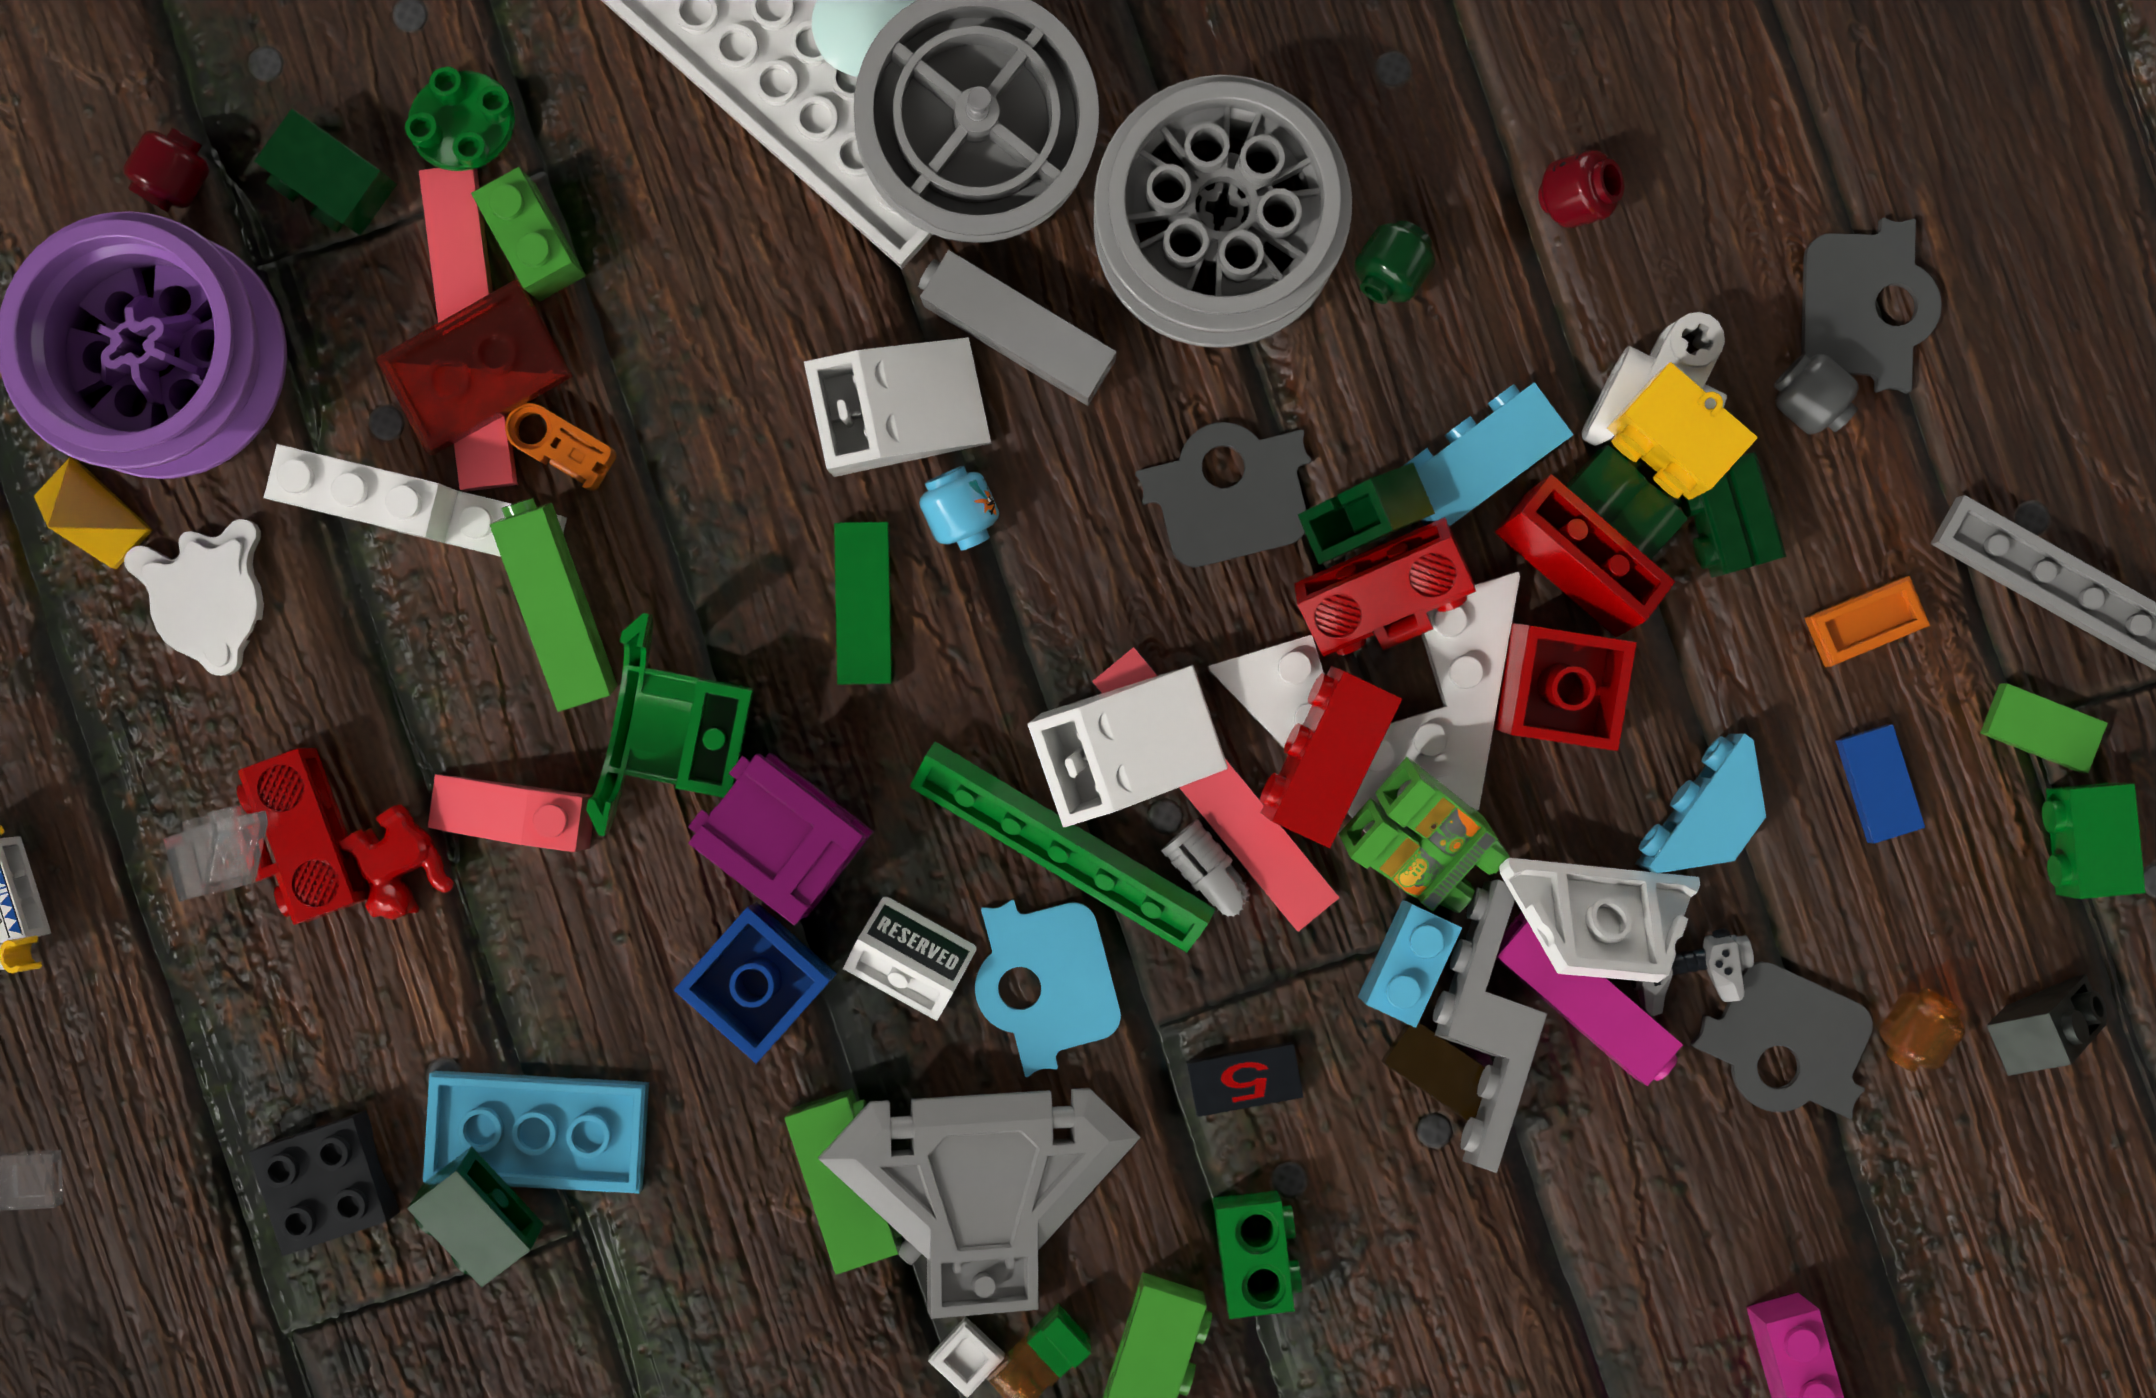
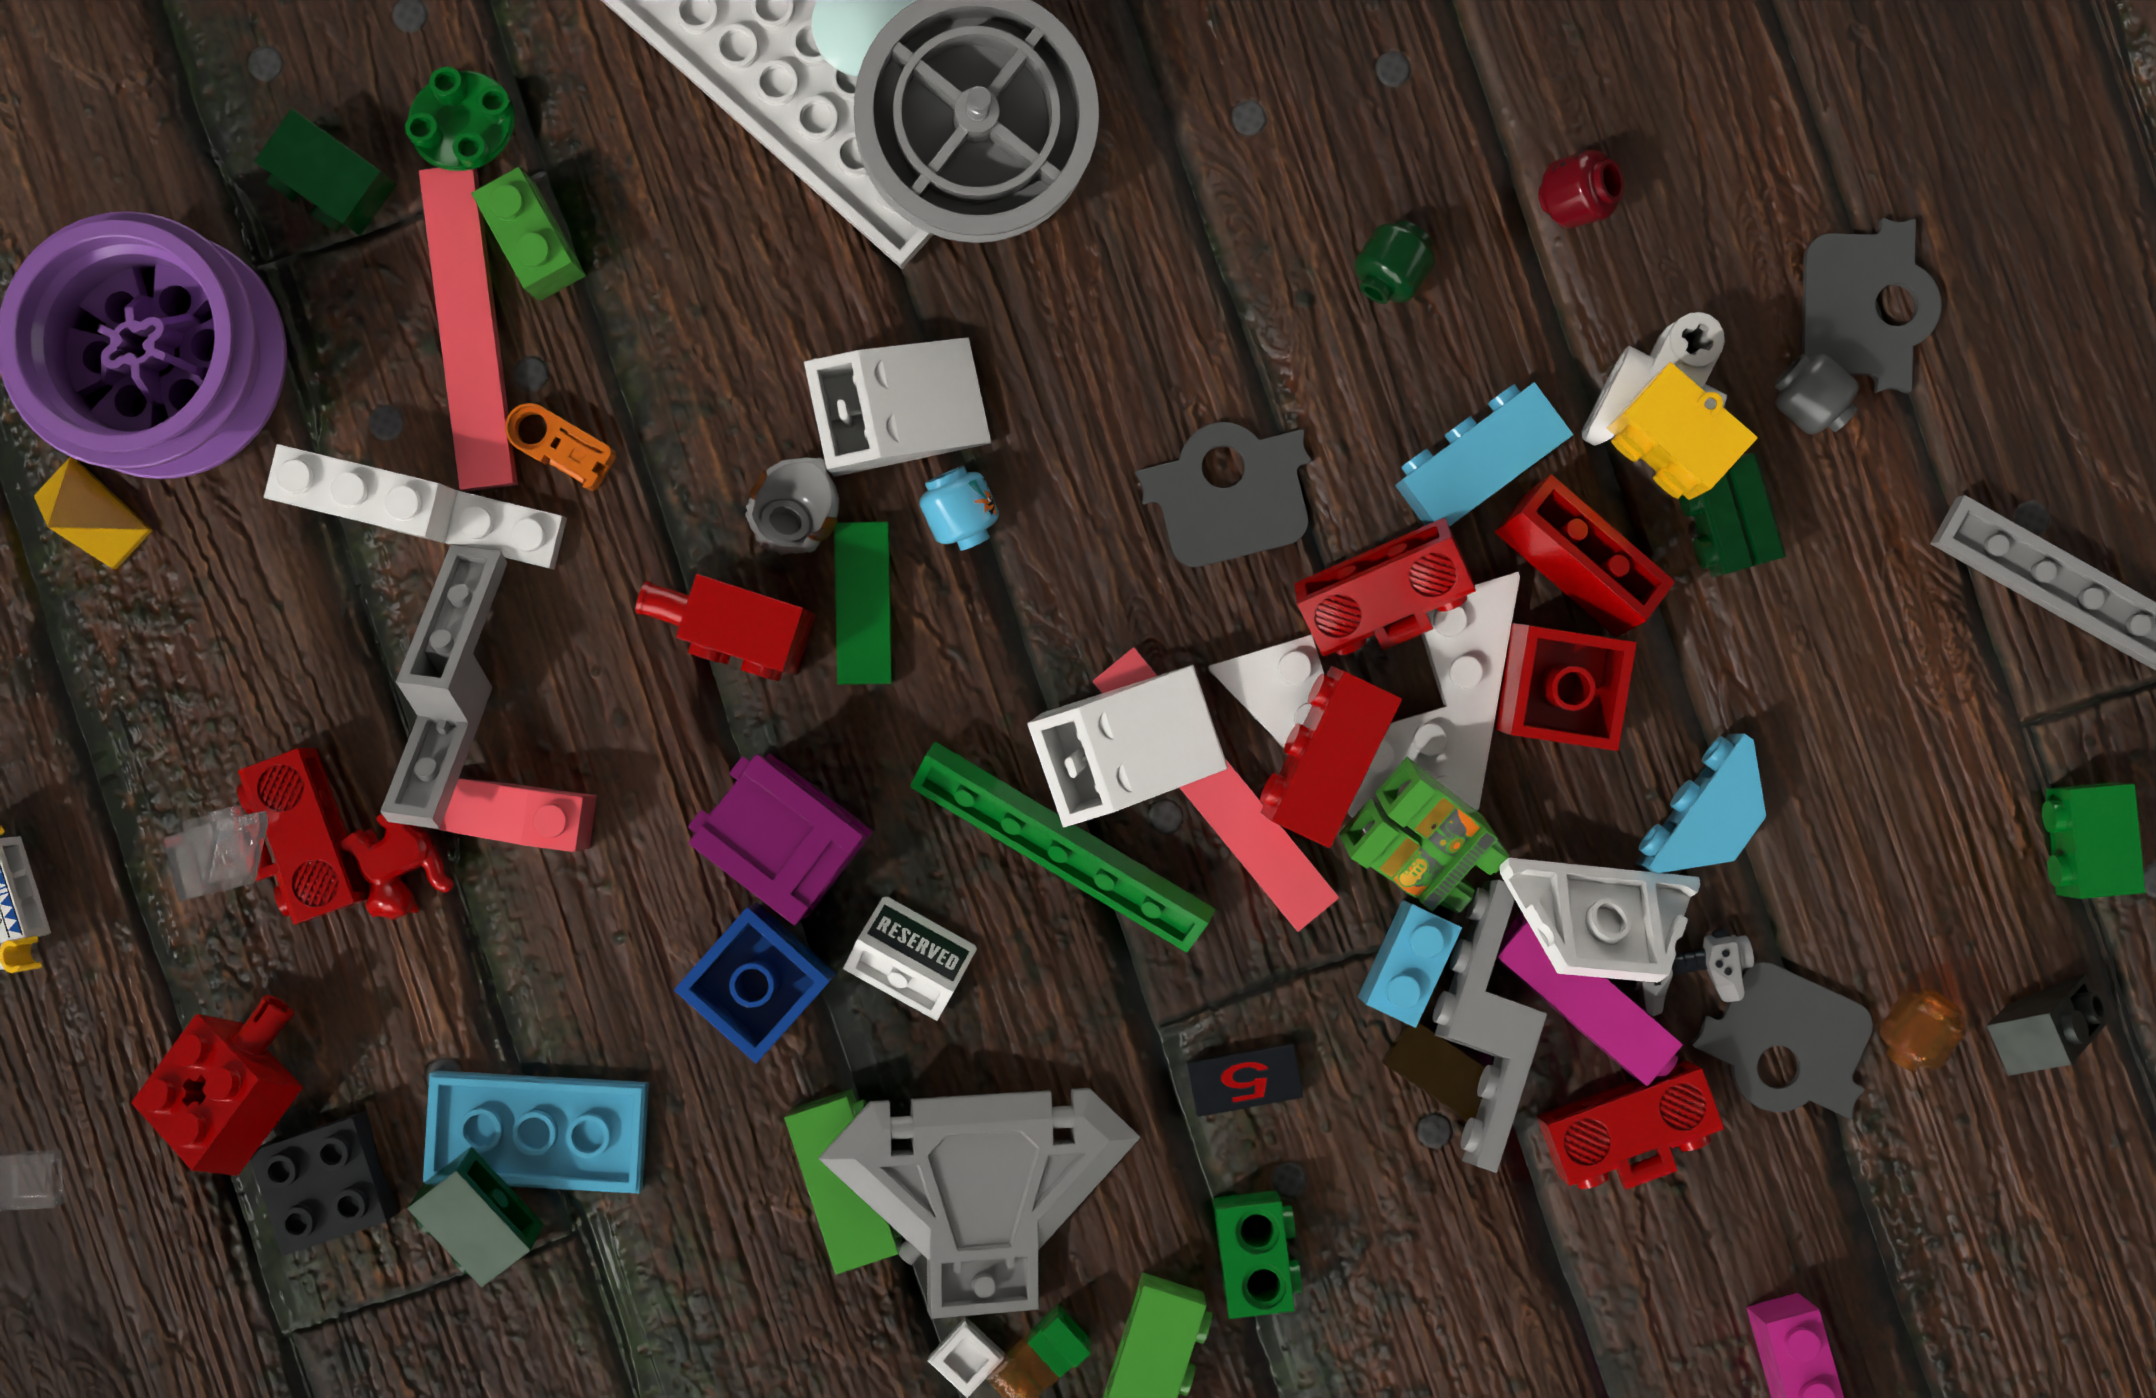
dark red head [123,127,210,213] -> none
white tile [124,519,264,676] -> none
clear red tile [375,279,573,455] -> none
bright green brick [489,498,618,712] -> none
green piece [586,613,754,836] -> none
light grey brick [918,250,1117,406] -> none
medium azure piece [975,899,1121,1077] -> none
light grey wheel [1094,75,1352,348] -> none
light grey hinge [1161,819,1251,917] -> none
dark green piece [1298,463,1435,564] -> none
dark green brick [1565,445,1688,560] -> none
orange tile [1804,576,1930,667] -> none
blue tile [1835,724,1925,844] -> none
bright green tile [1980,683,2108,773] -> none
none -> red brick [131,994,303,1176]
none -> light grey bracket [380,545,507,829]
none -> red brick [635,573,816,681]
none -> light grey hair [745,457,840,555]
none -> red piece [1536,1060,1724,1190]

